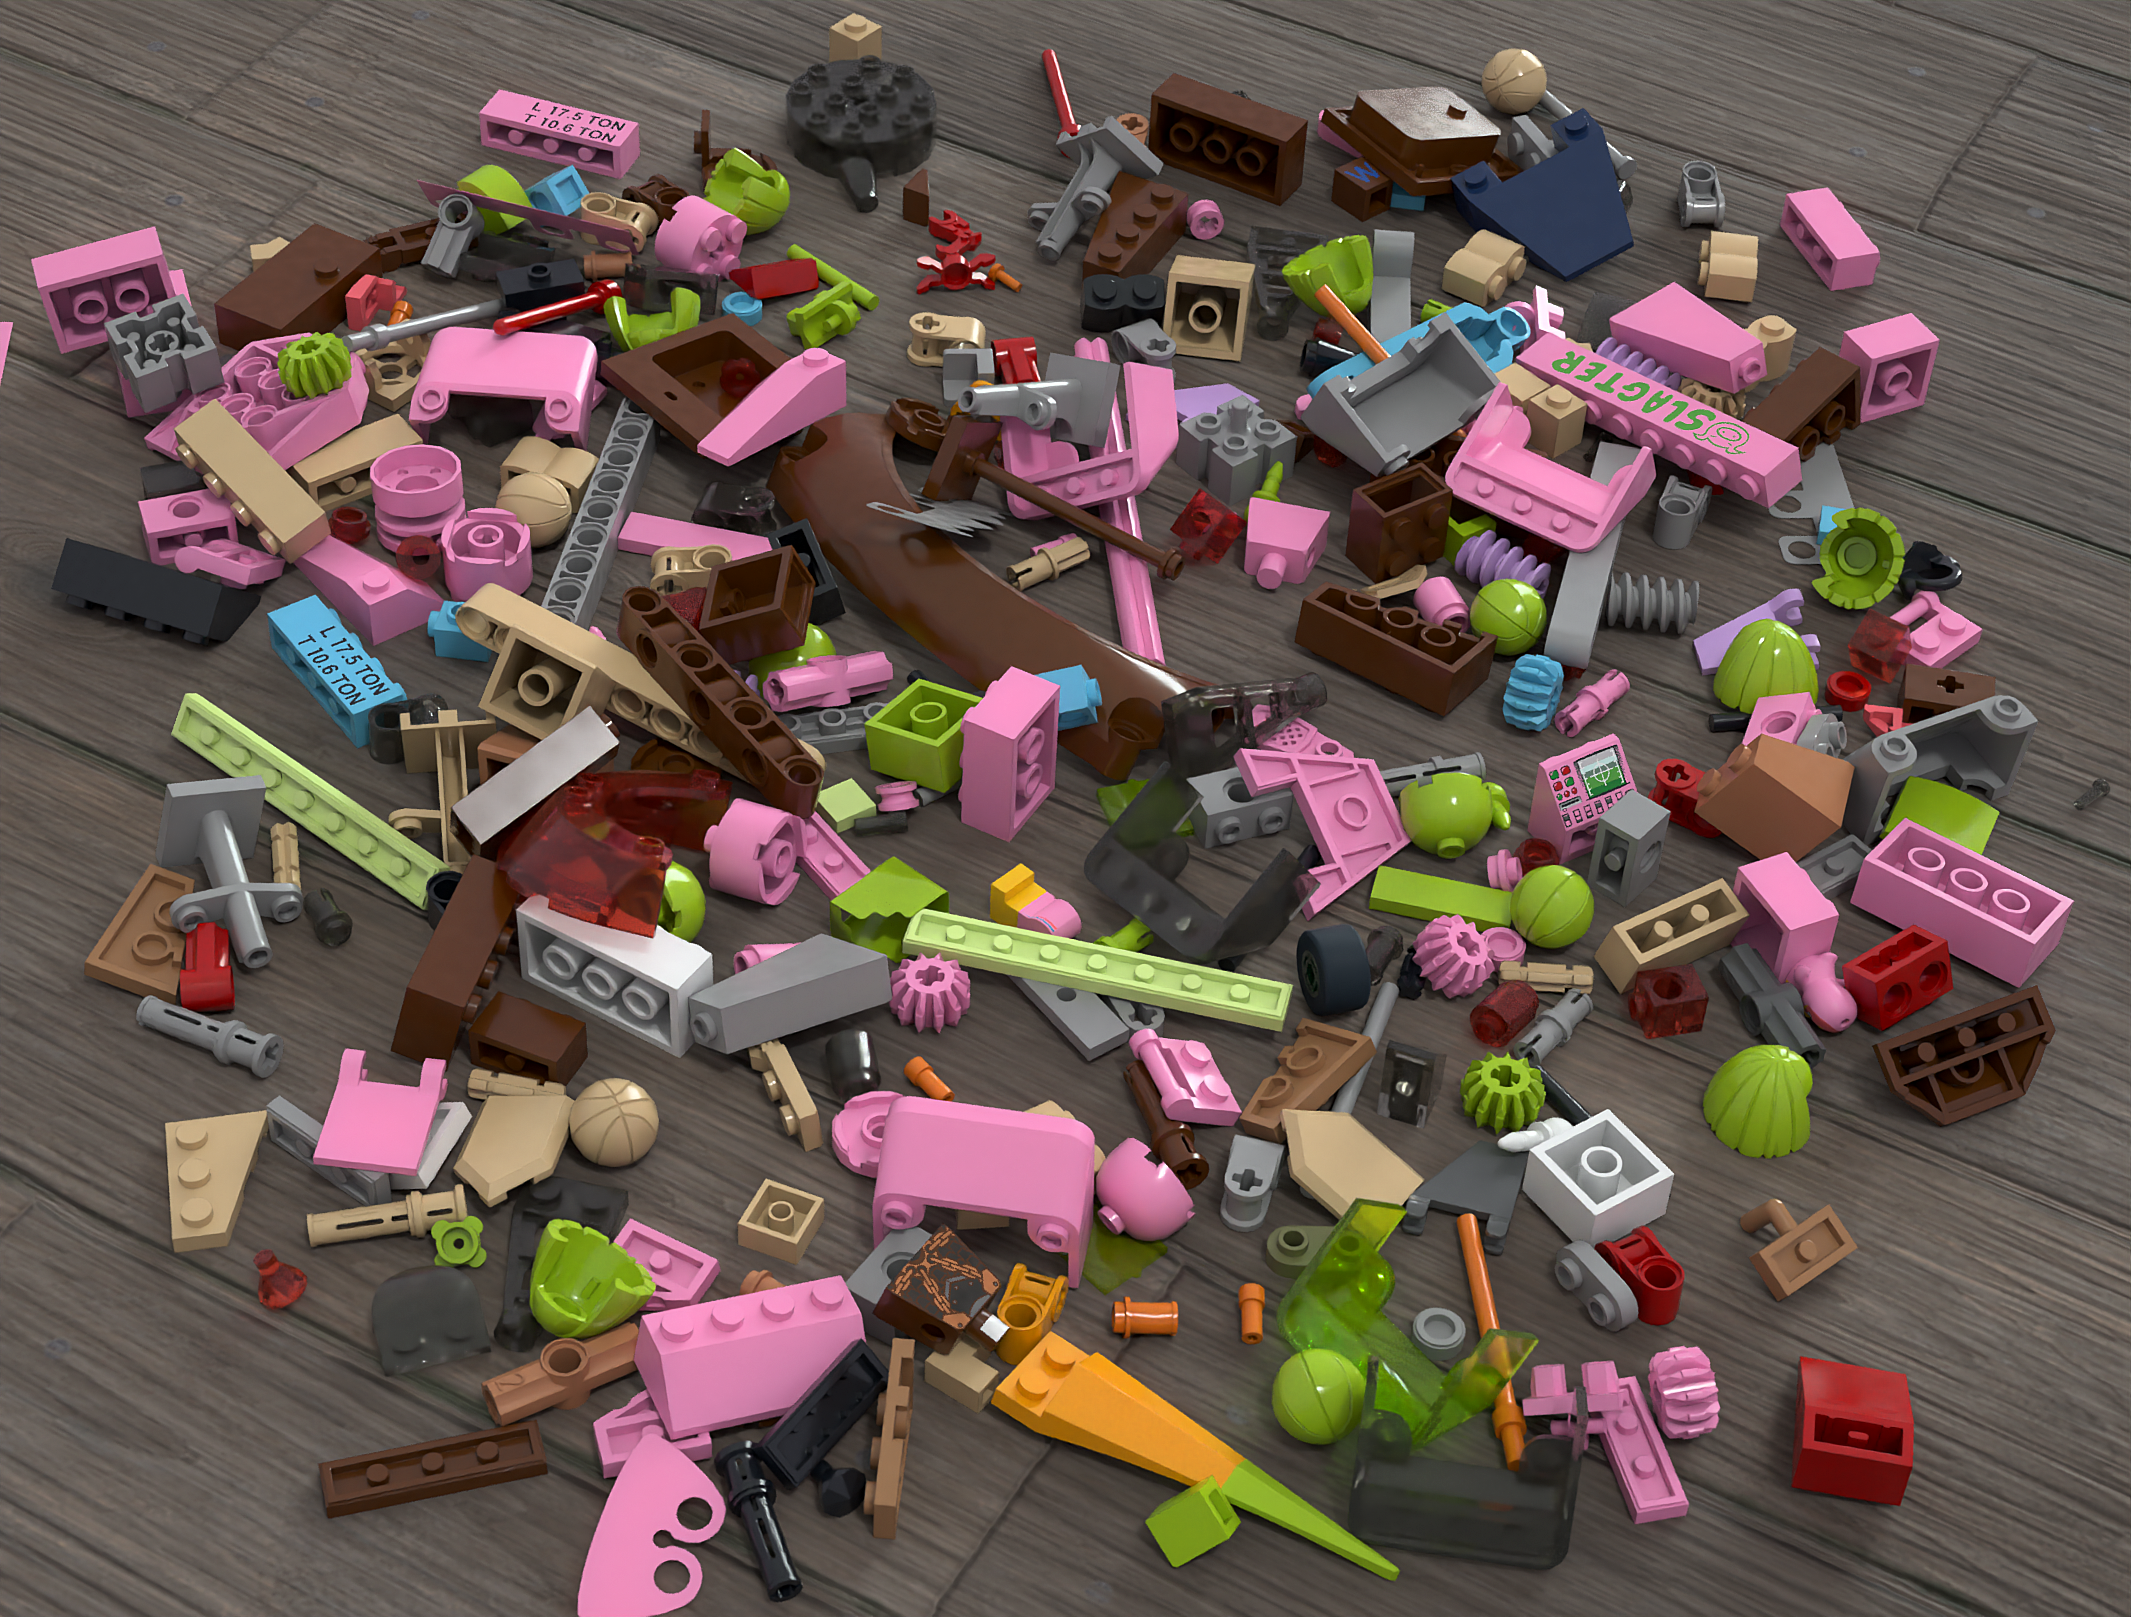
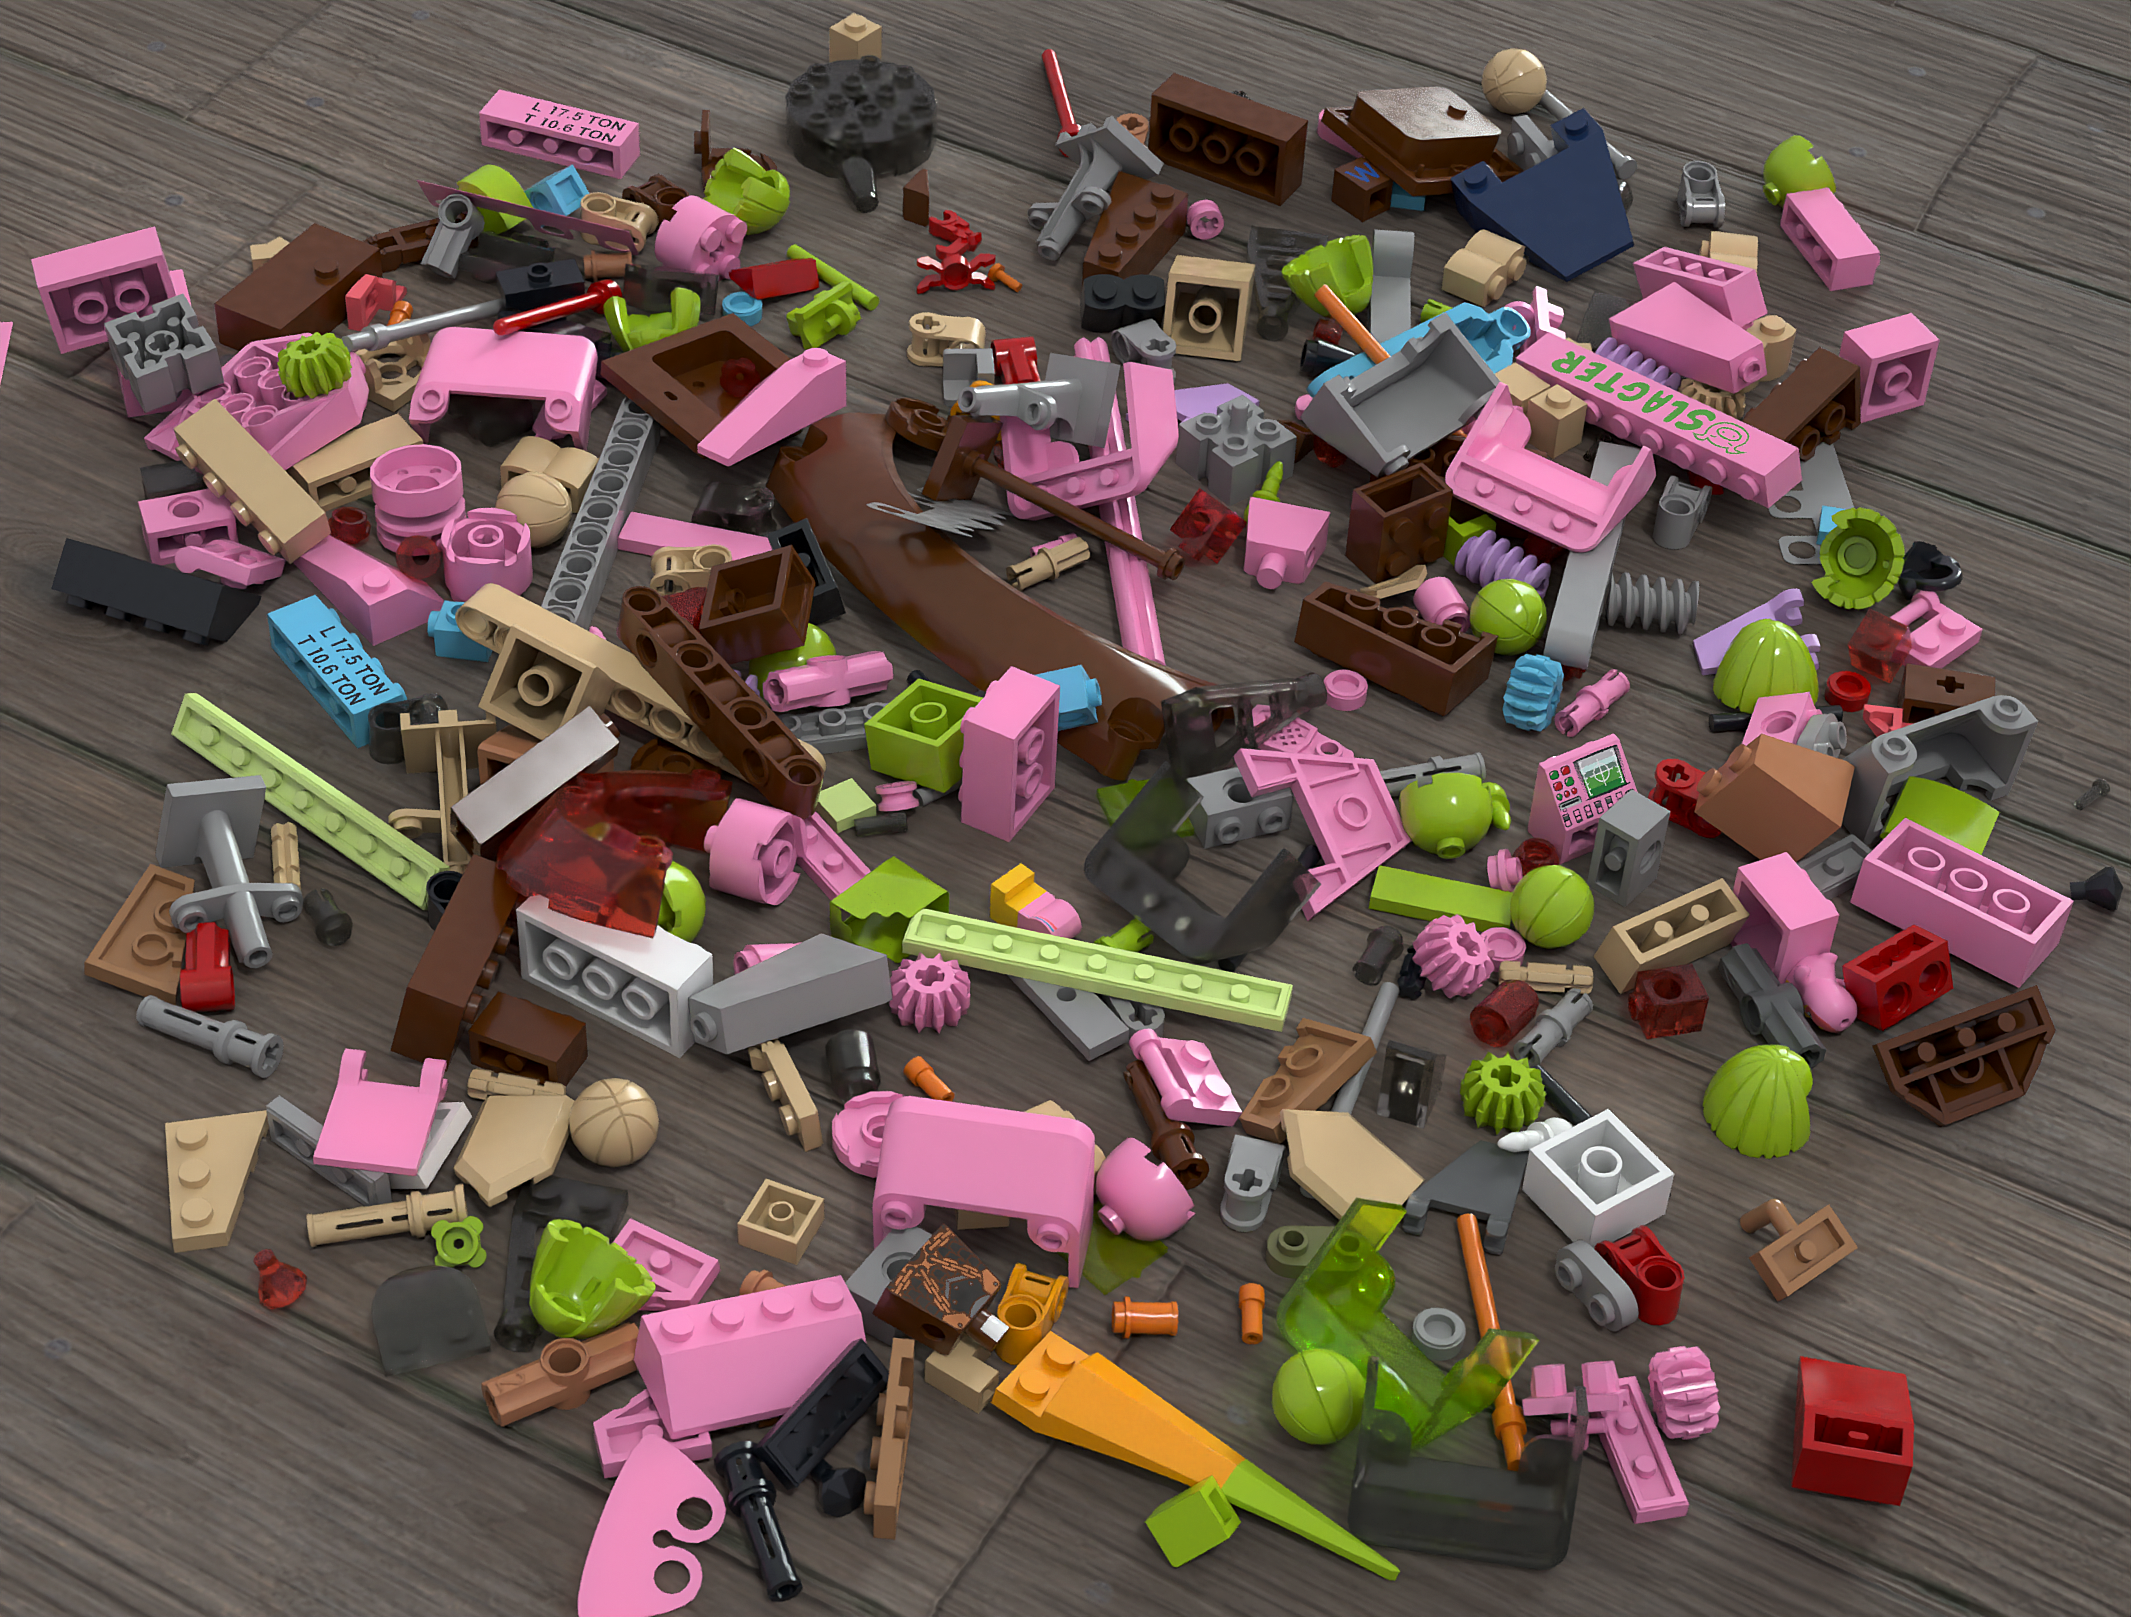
reddish brown tile [318,1419,548,1519] -> none
black wheel [1296,924,1371,1016] -> none
none -> bright pink tile [1322,670,1368,711]
none -> bright pink brick [1633,247,1767,330]
none -> lime cylinder [1763,135,1836,208]
none -> black rock [2070,867,2124,910]

